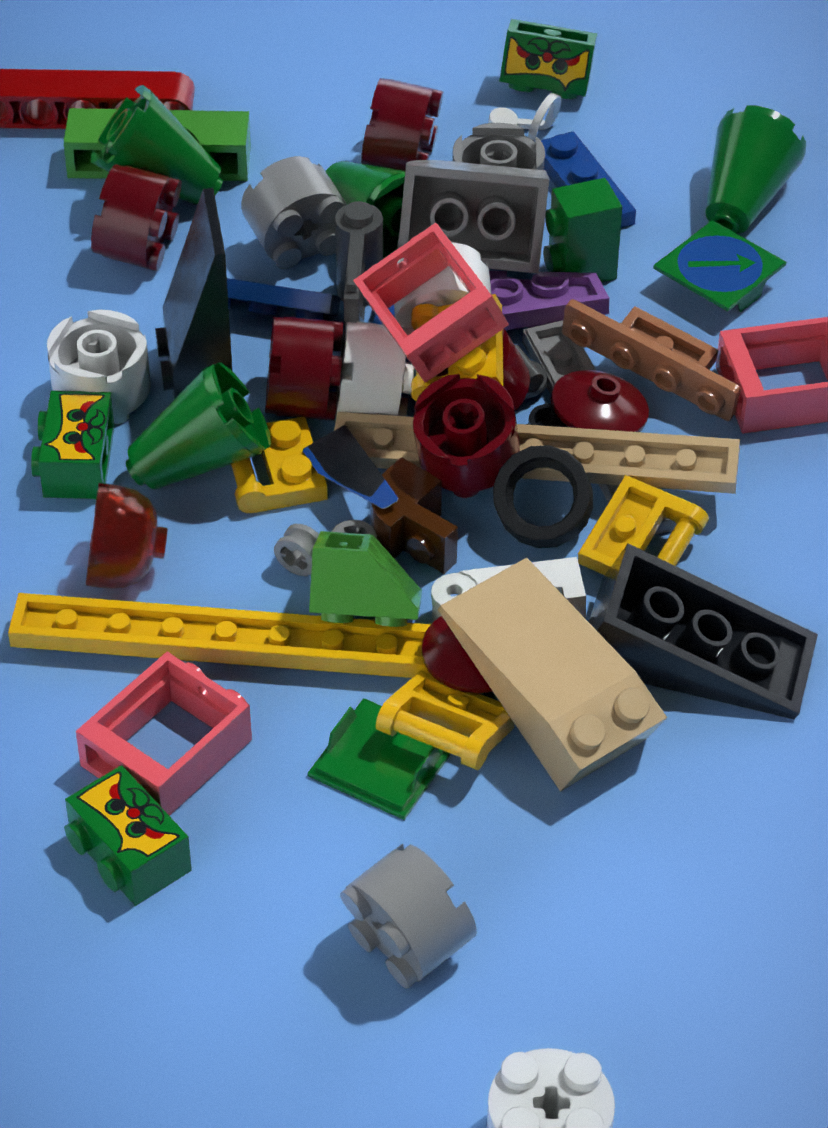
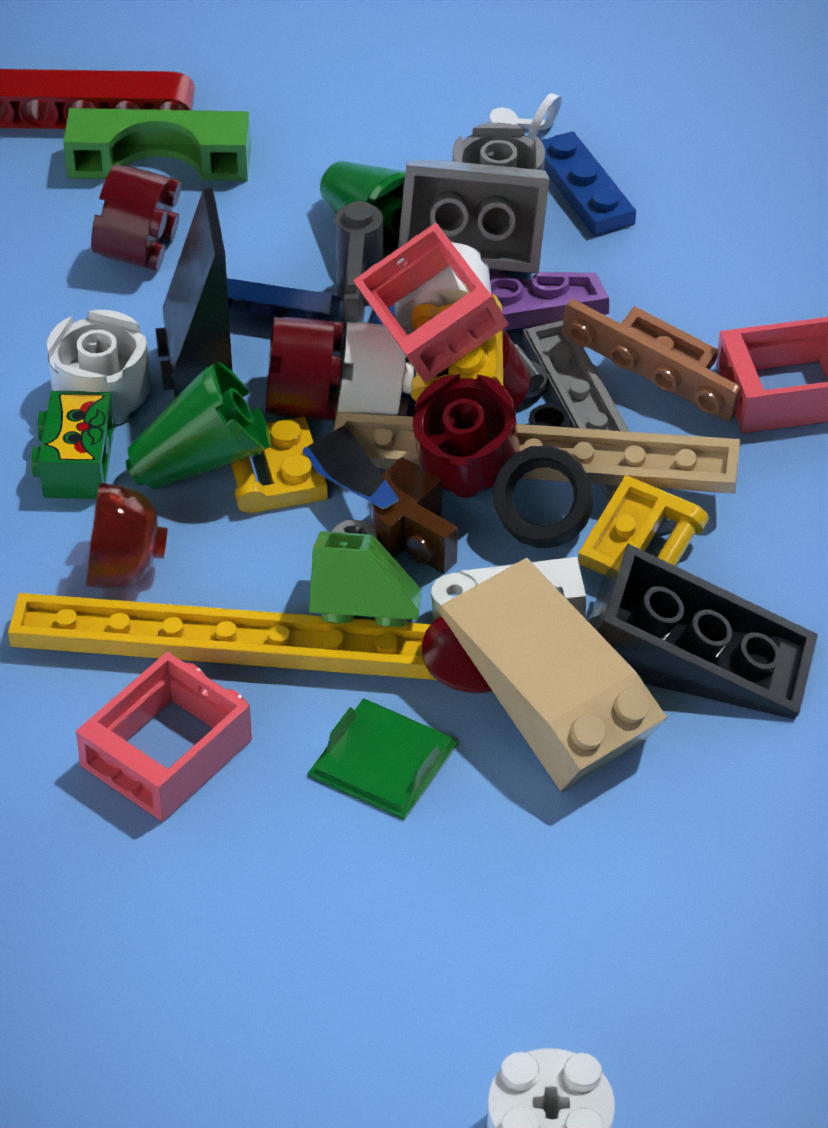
green brick [64,765,192,906] -> none
green cone [91,85,223,205] -> none
light grey brick [241,156,347,269] -> none
light grey bush [274,524,319,576] -> none
light grey brick [340,844,477,989] -> none
dark red brick [361,78,443,171] -> none
yellow plate [375,671,515,771] -> none
green brick [499,19,597,99] -> none
green brick [543,178,623,282] -> none
dark red dish [551,370,649,432] -> none
piece [653,220,786,312] -> none
green cone [705,105,806,234] -> none

